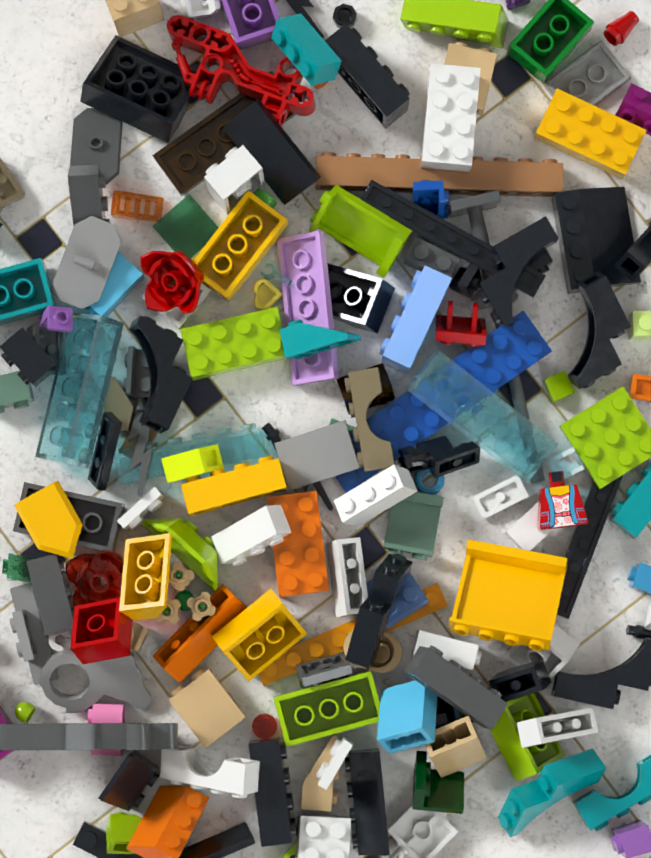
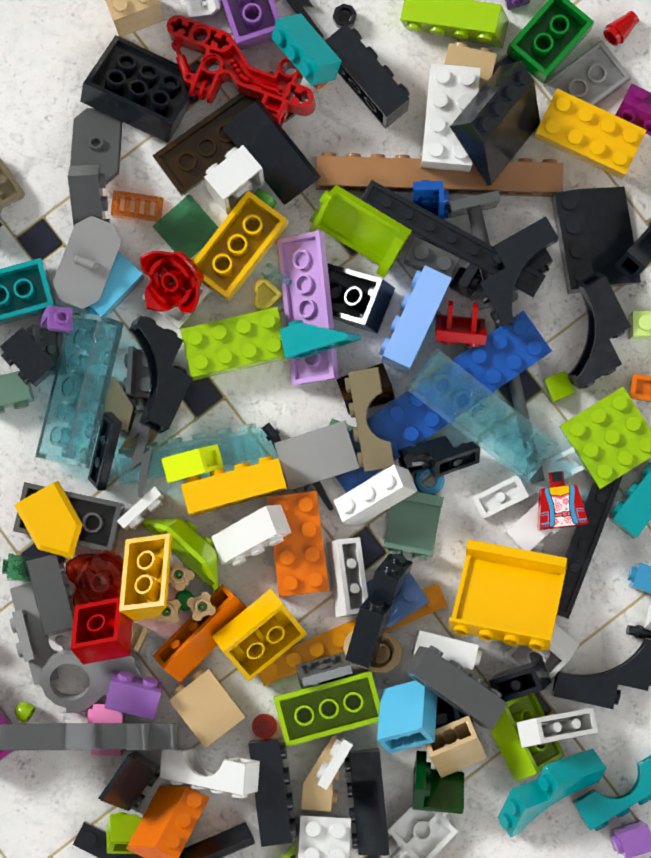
none -> medium lavender brick [104,670,163,720]
none -> black slope [450,61,540,186]

